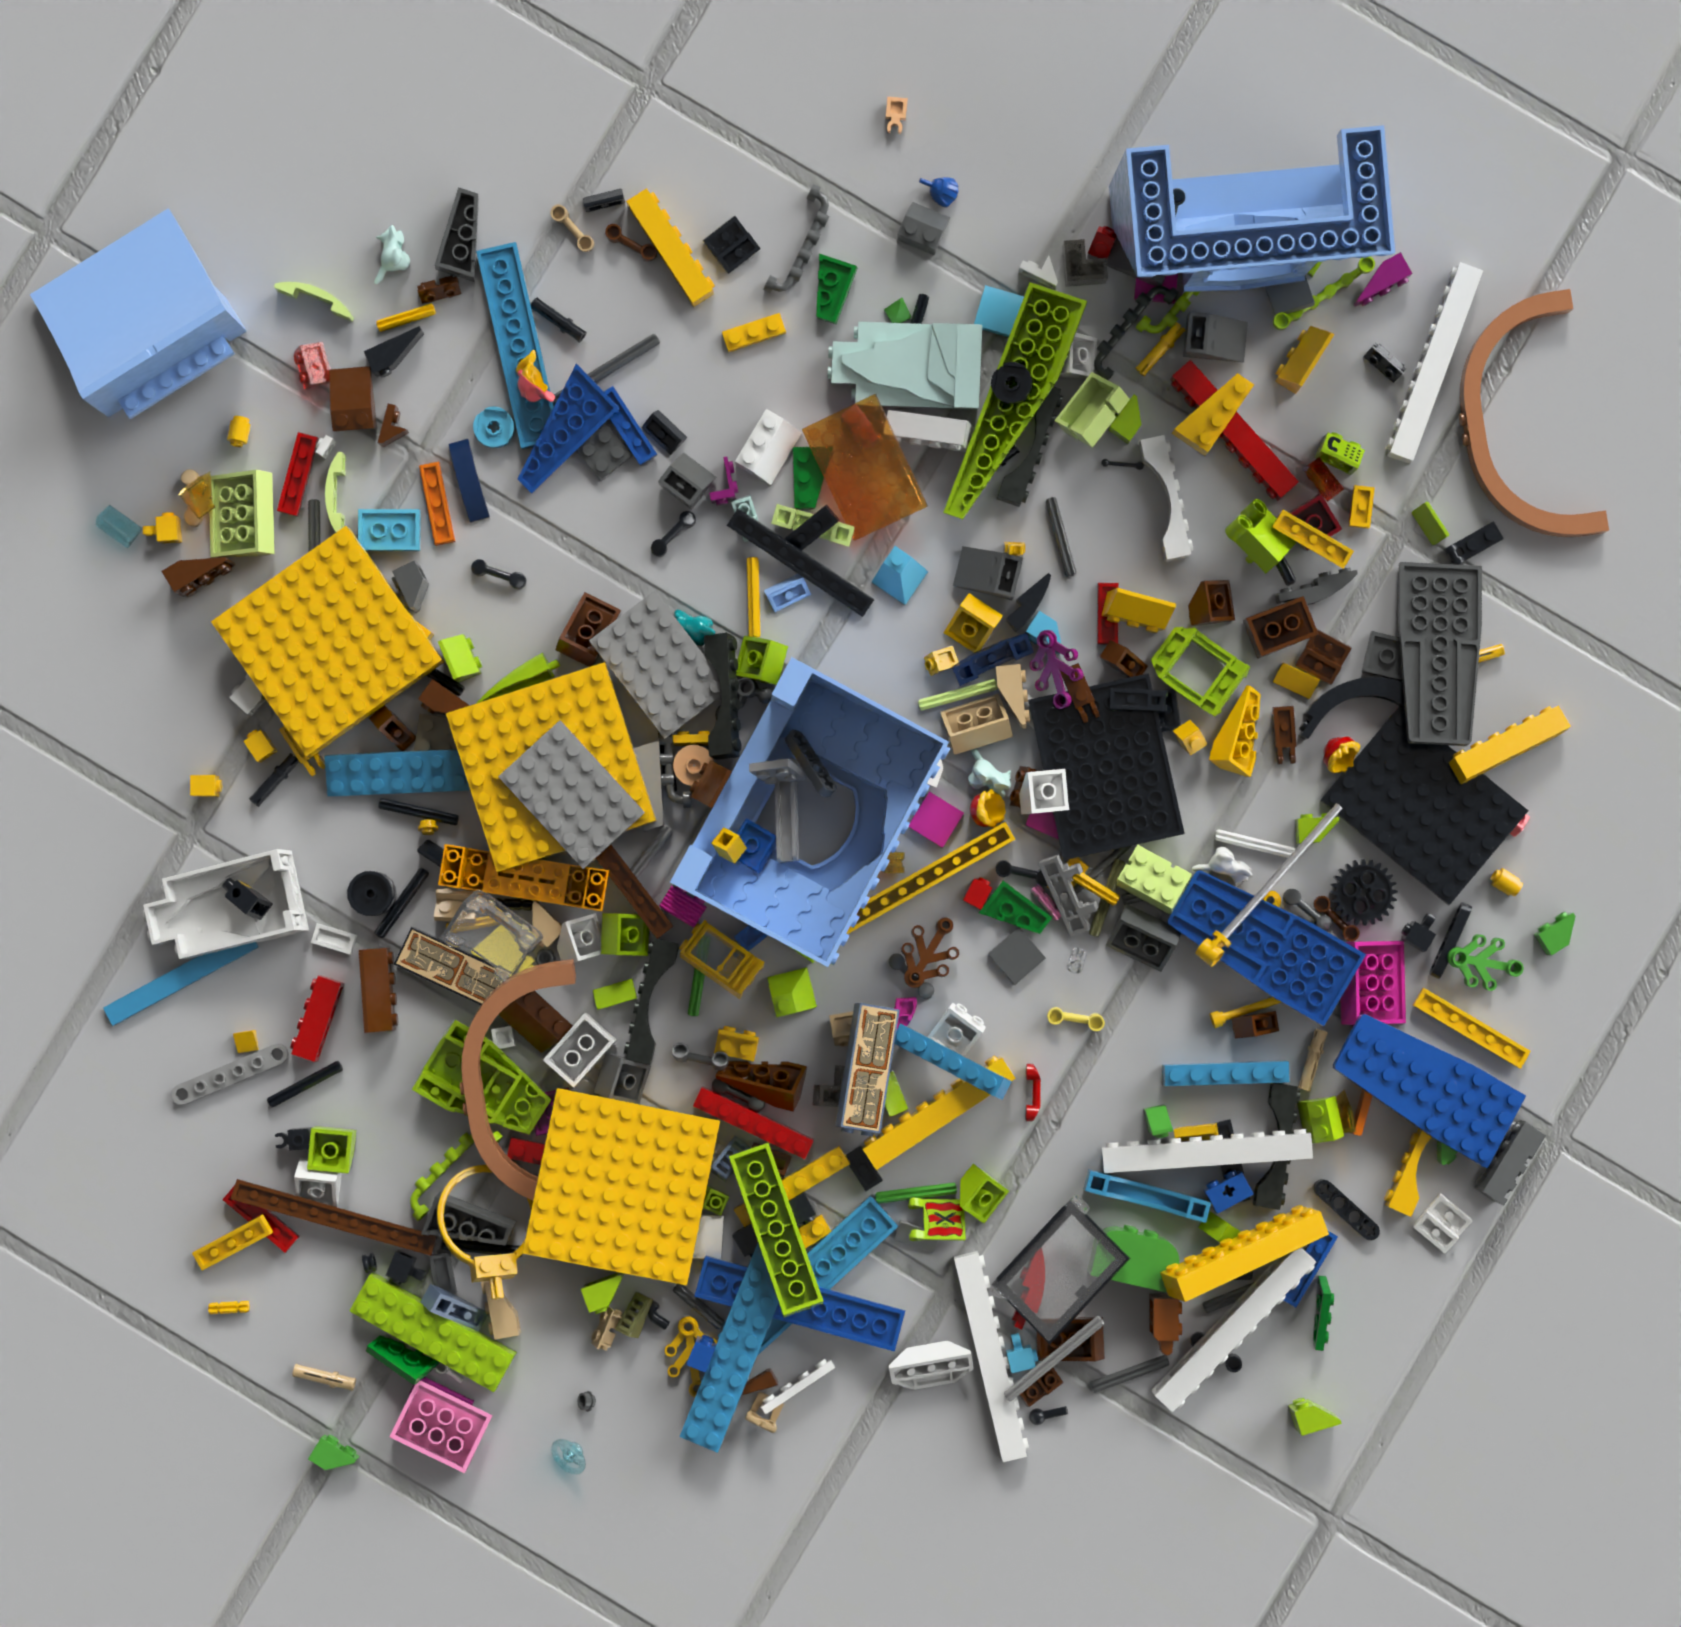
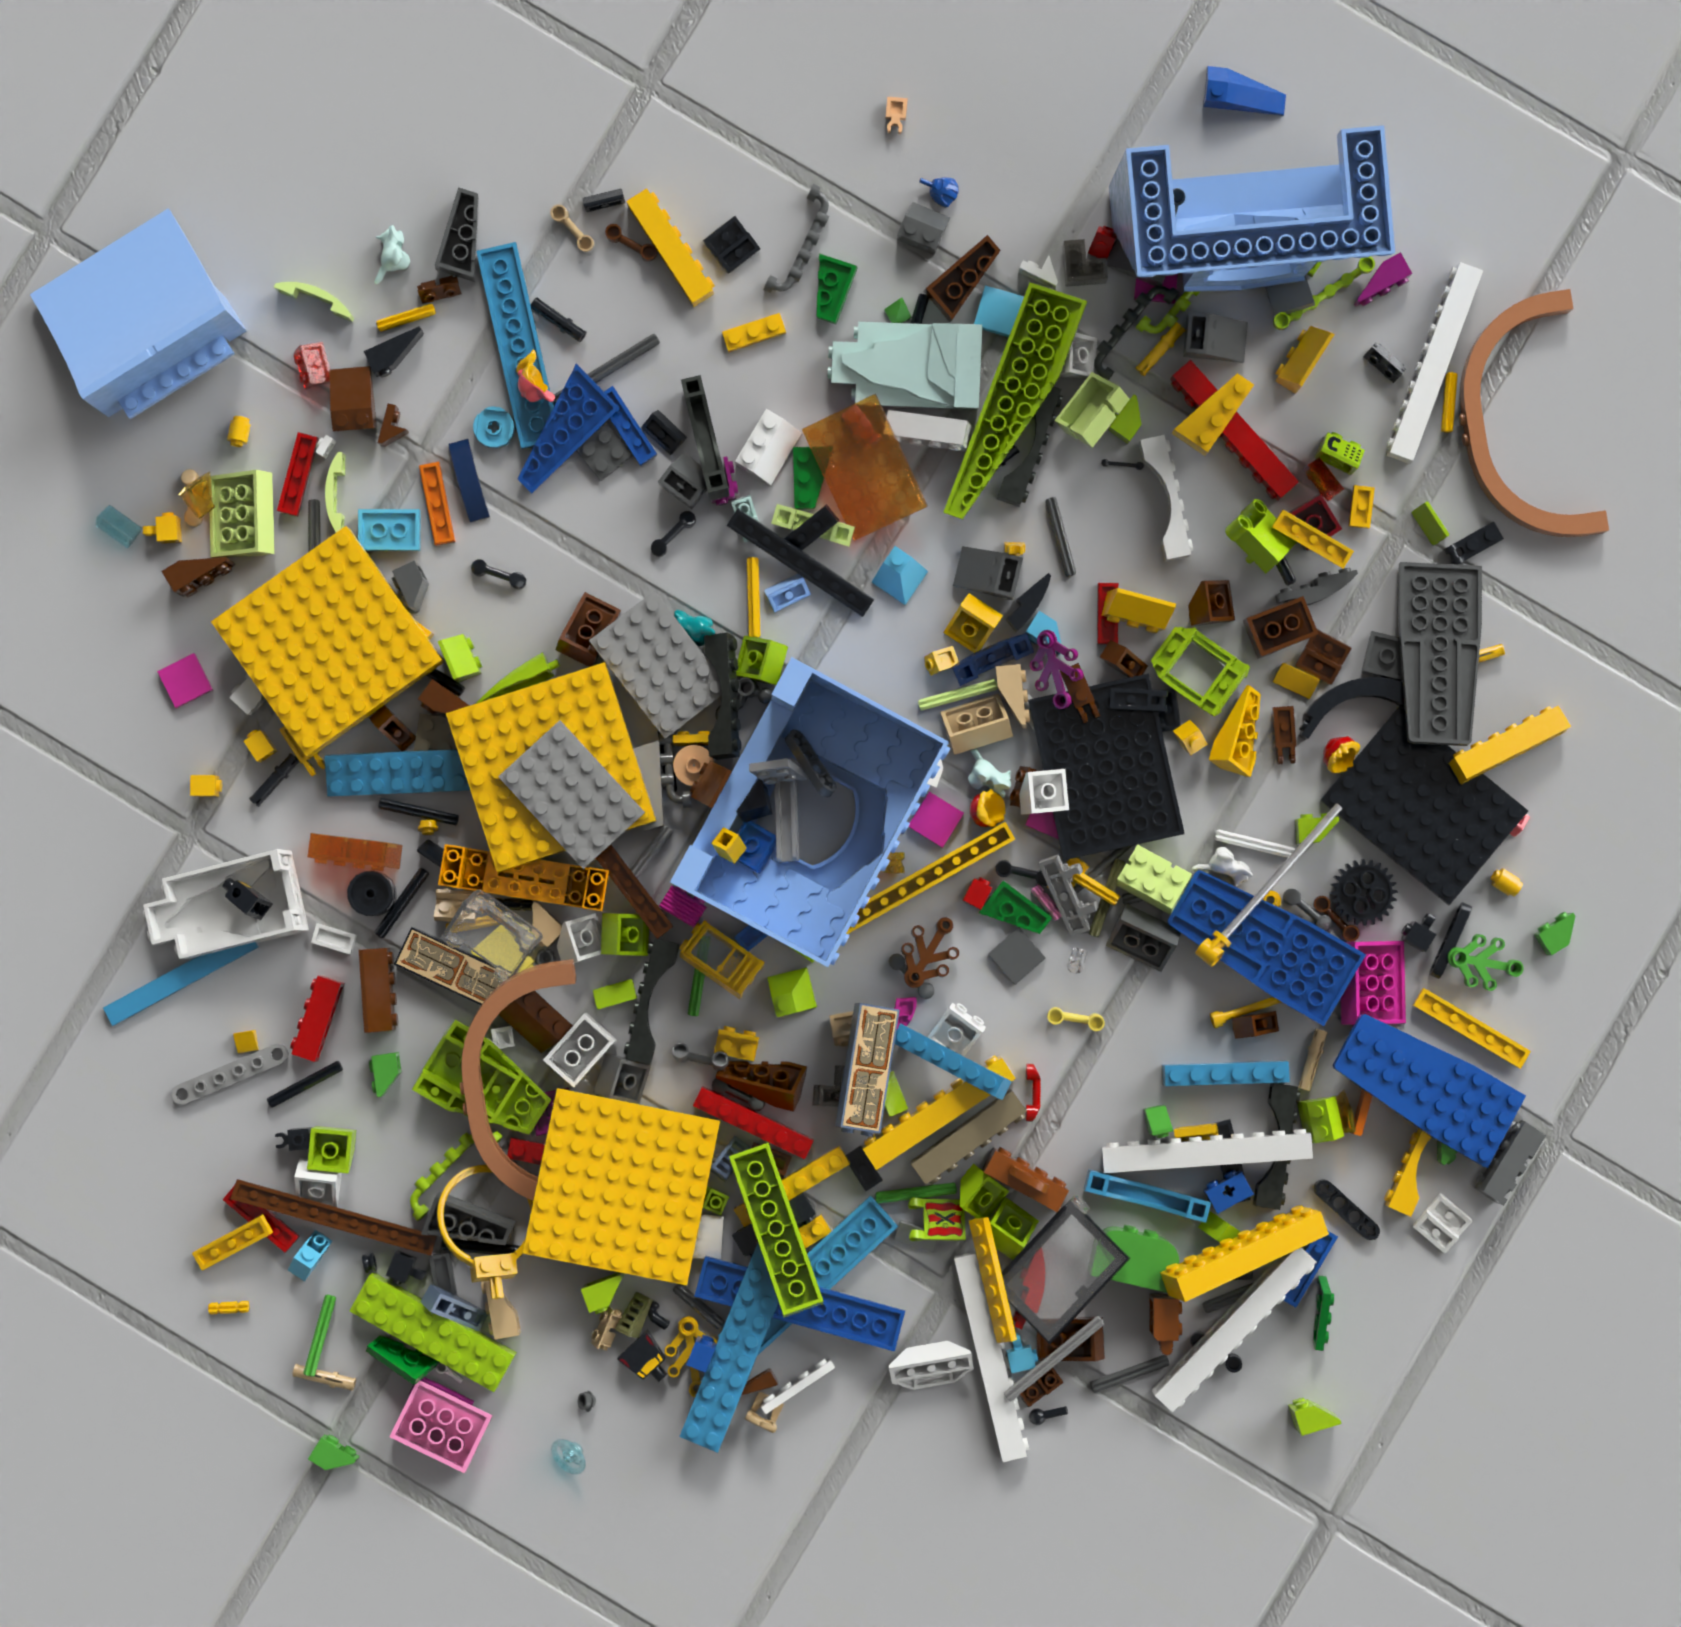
black plate [991,362,1033,405] -> none
none -> dark pink tile [157,653,213,708]
none -> medium azure slope [288,1230,332,1282]
none -> bright green axle [303,1294,336,1377]
none -> clear orange wedge [307,833,403,871]
none -> bright green slope [369,1052,402,1097]
none -> black torso [617,1329,668,1382]
none -> pearl dark grey arch [681,375,730,501]
none -> black slope [736,779,773,822]
none -> dark tan brick [910,1089,1027,1185]
none -> reddish brown wedge [923,235,1001,322]
none -> yellow plate [969,1217,1017,1343]
none -> dark orange brick [982,1147,1069,1212]
none -> lime slope [989,1197,1039,1260]
none -> blue wedge [1203,66,1286,116]
none -> yellow axle [1441,372,1458,433]

